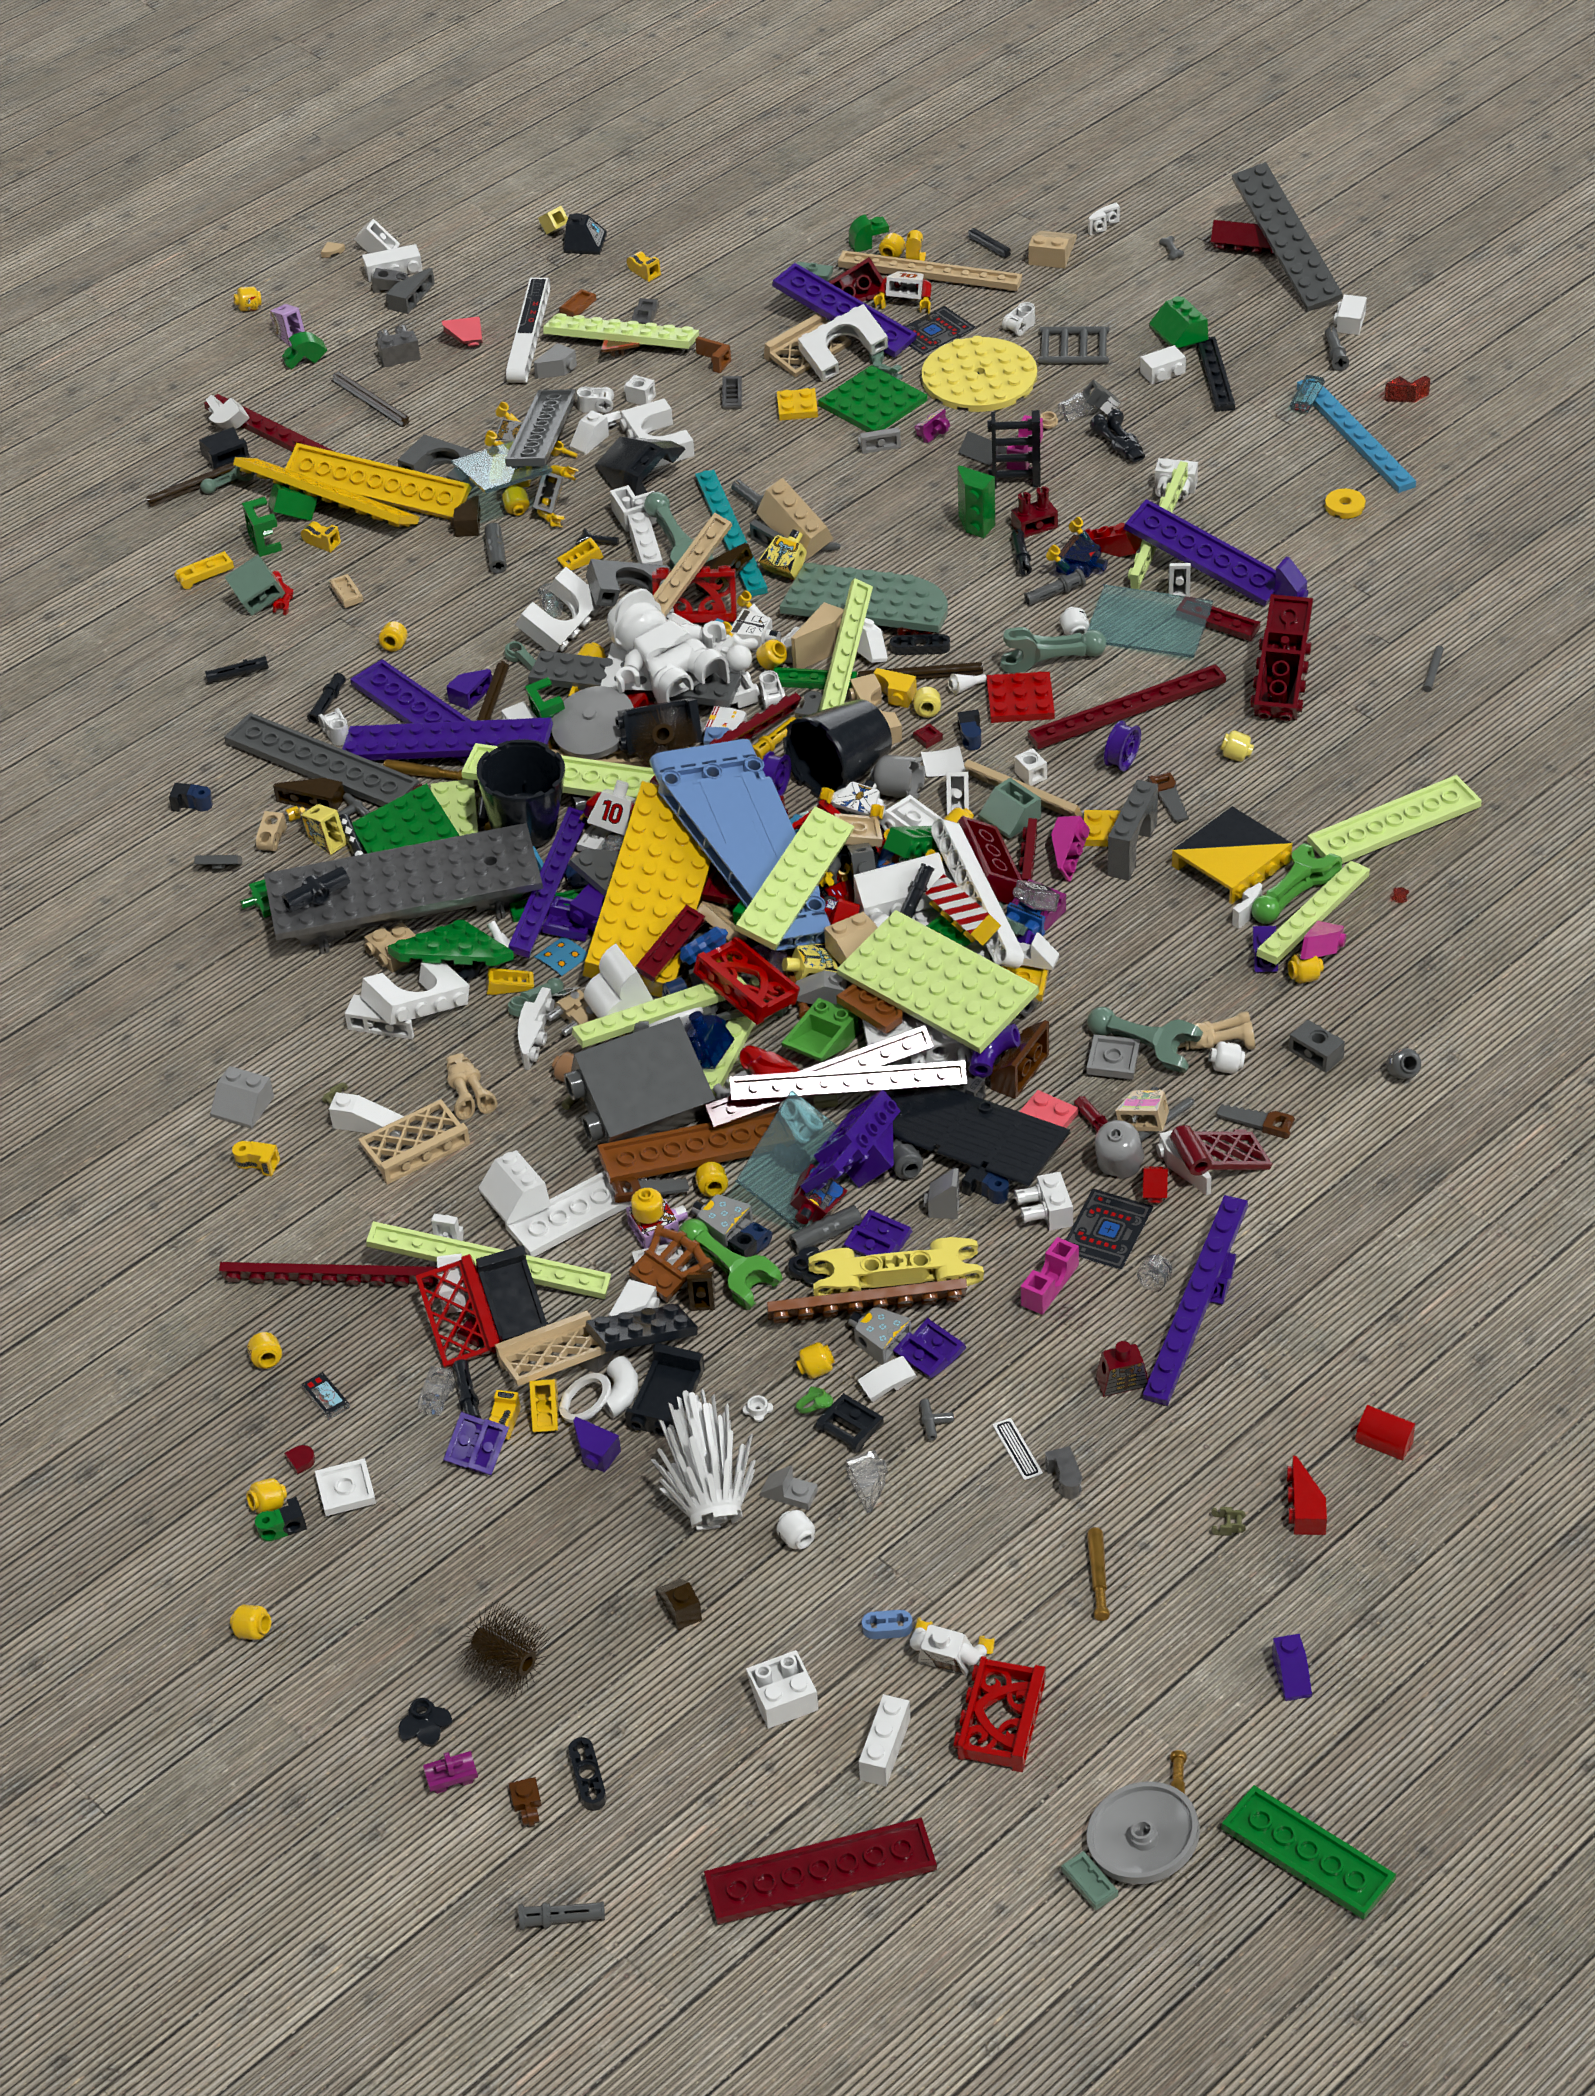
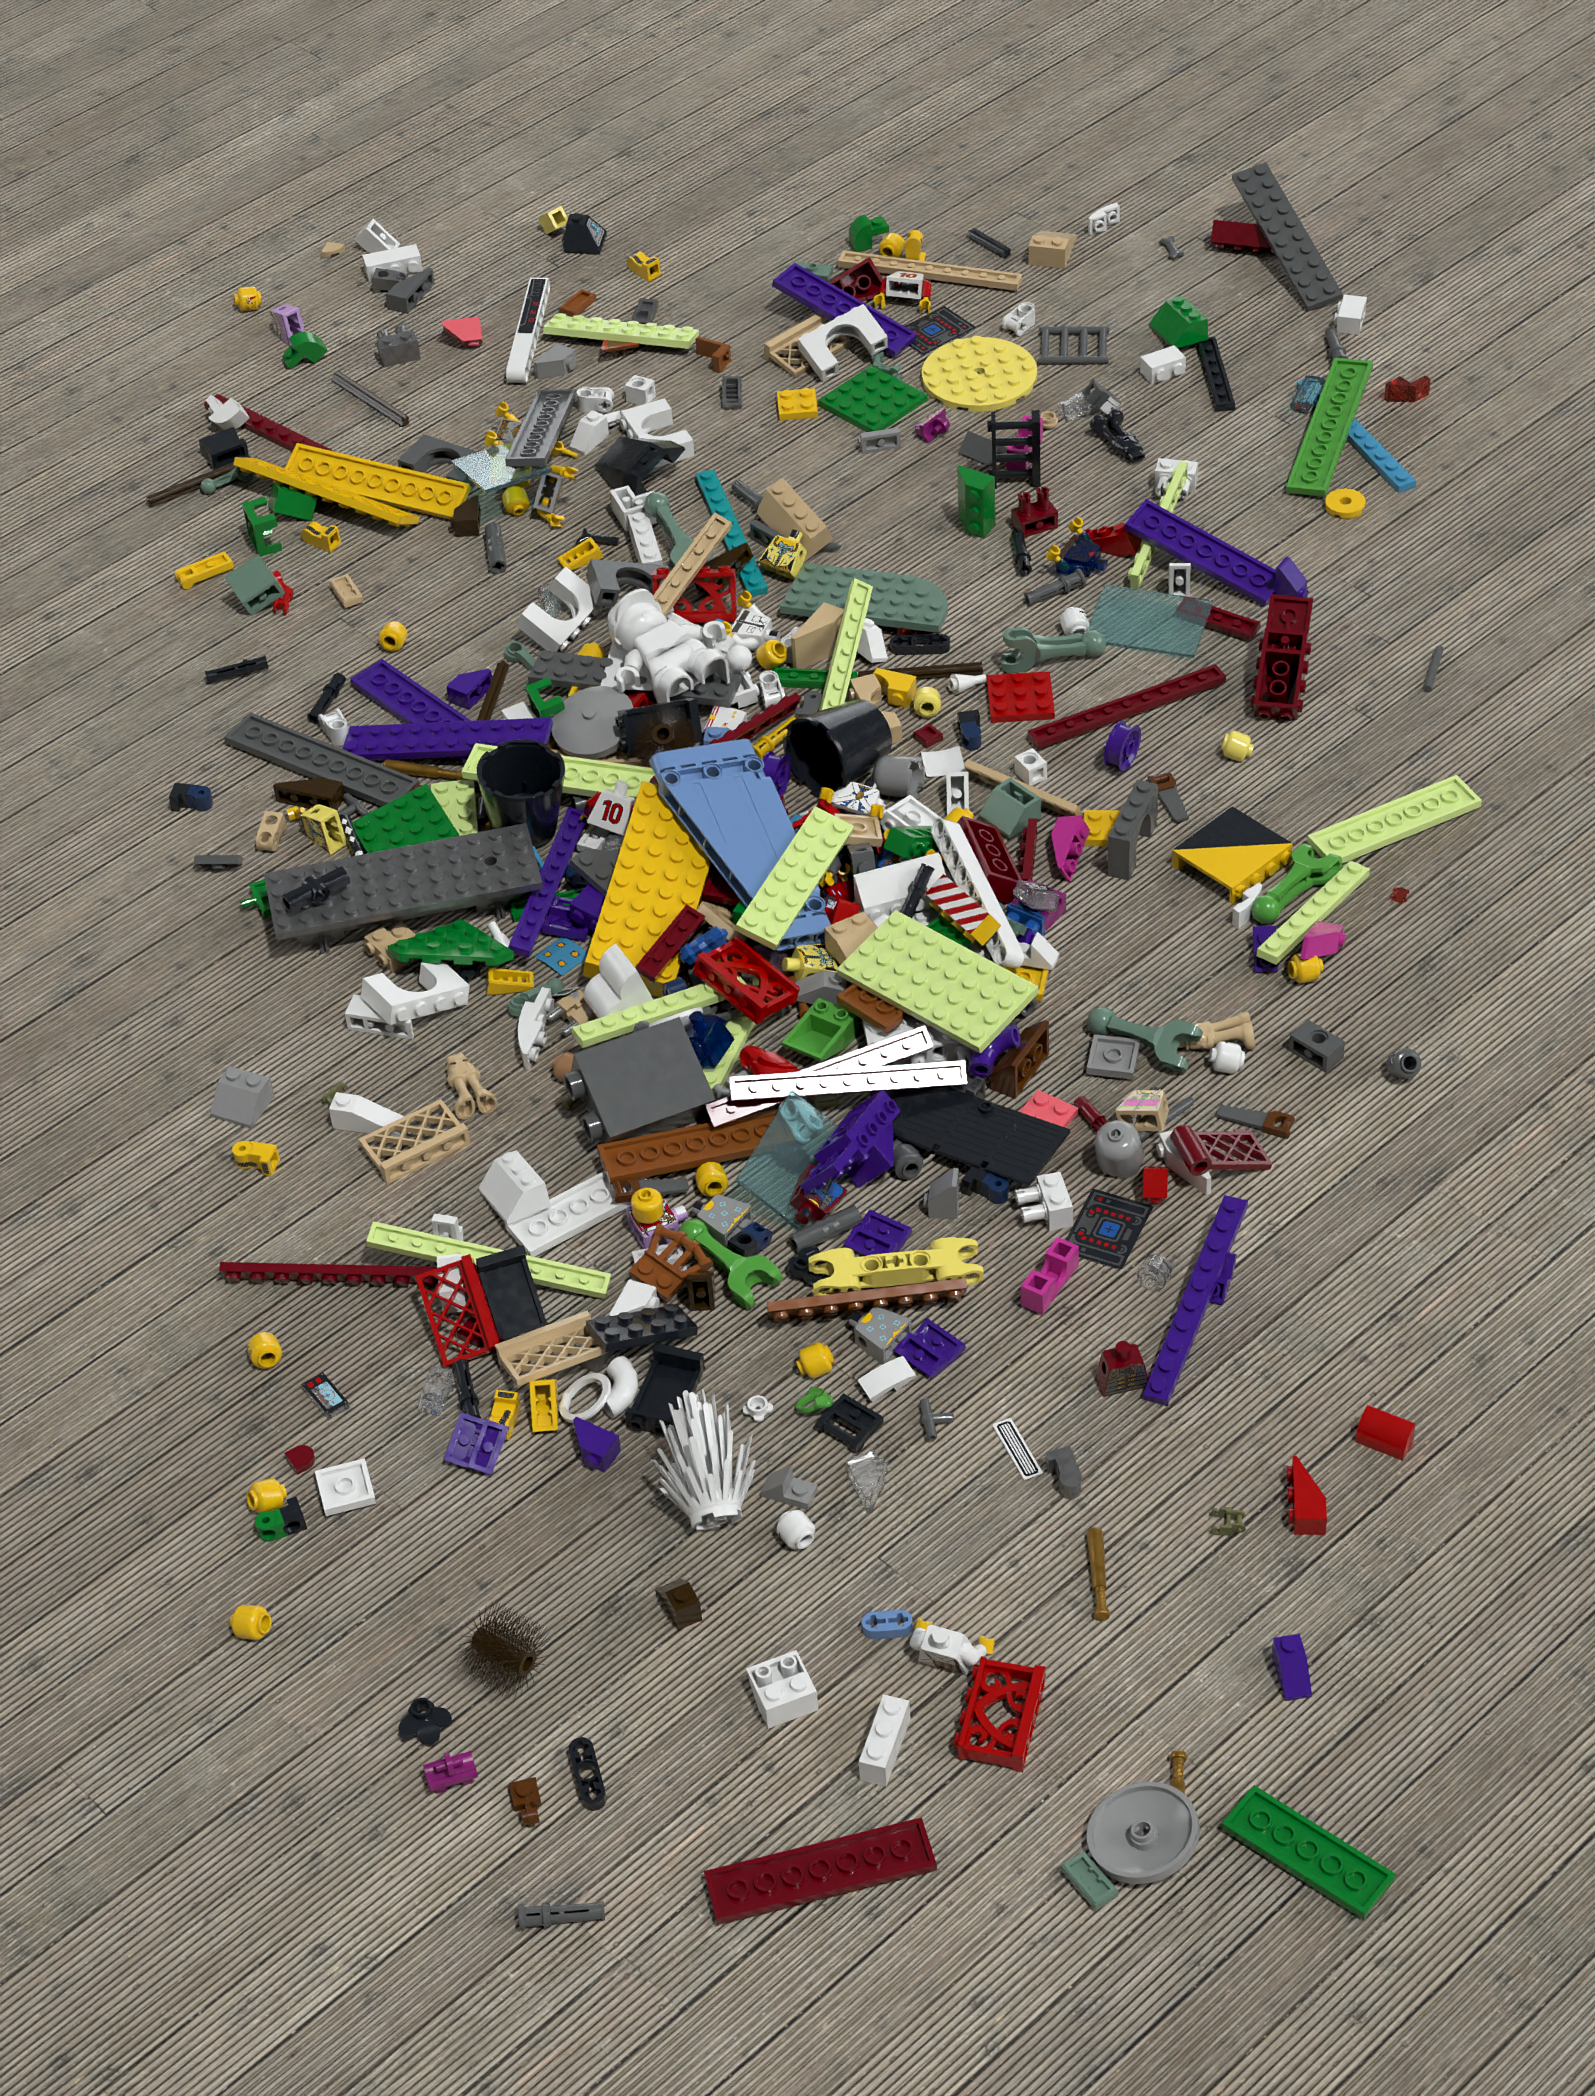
none -> bright green plate [1286,358,1373,497]

